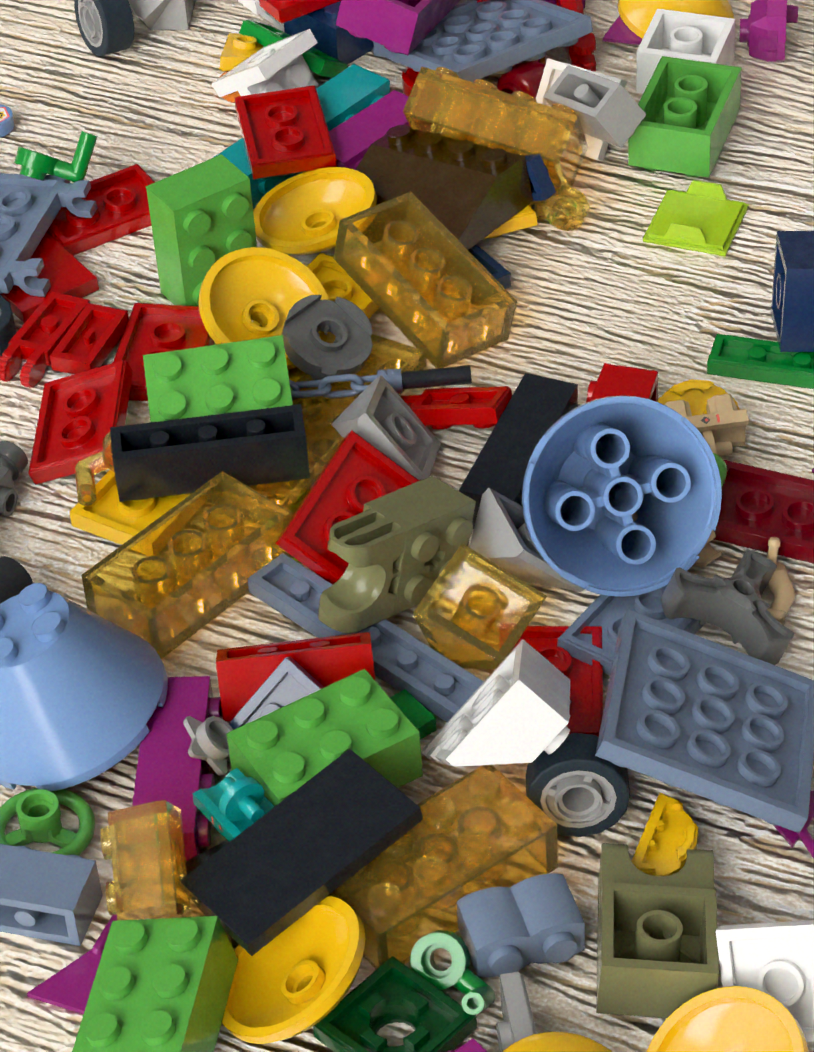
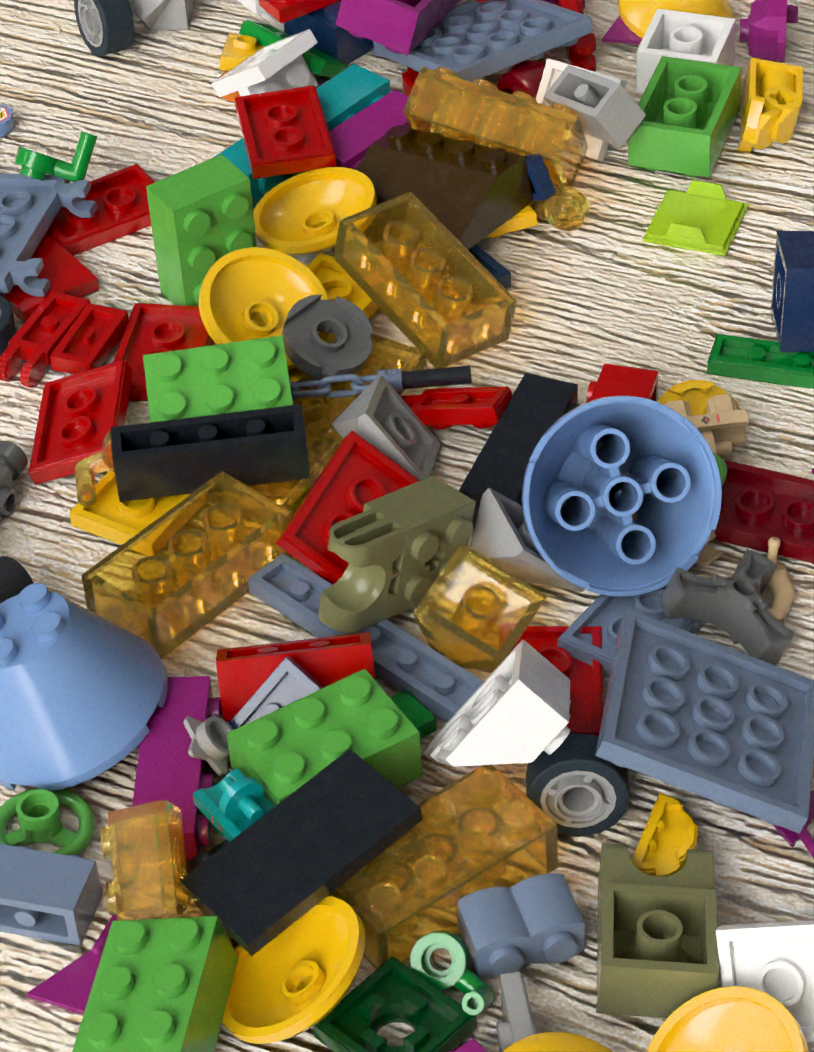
none -> yellow piece [738,58,803,152]

